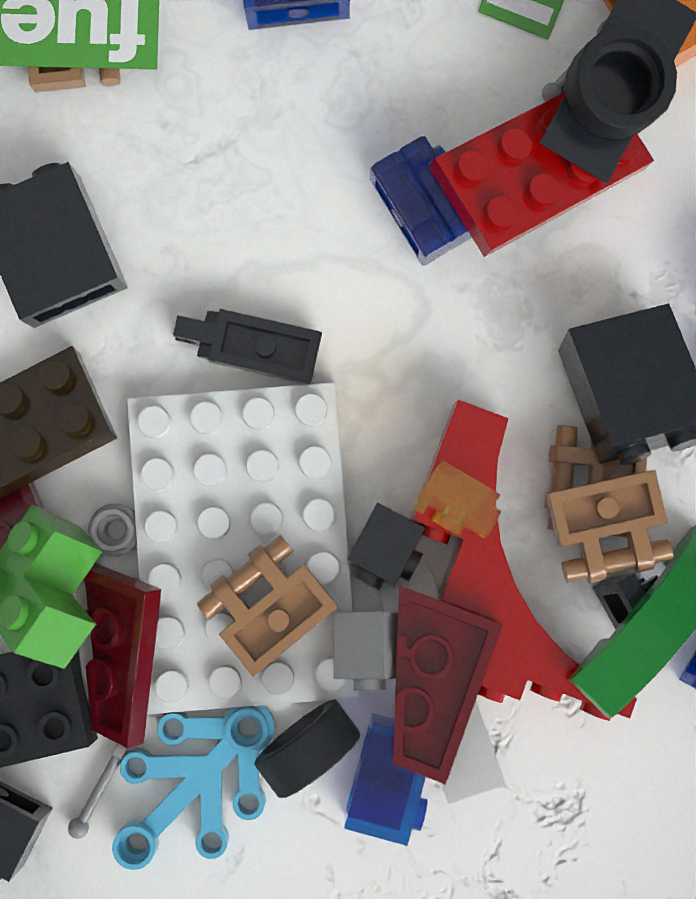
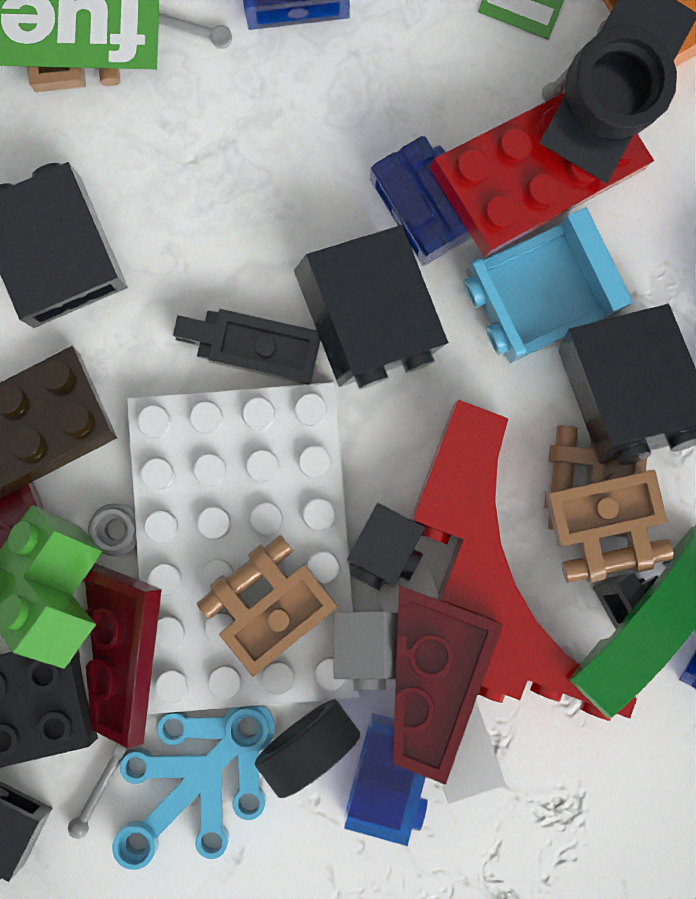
clear yellow brick [410,460,501,539] -> none
none -> light grey hinge [159,13,232,49]
none -> black brick [294,225,449,389]
none -> medium azure panel [463,207,633,363]

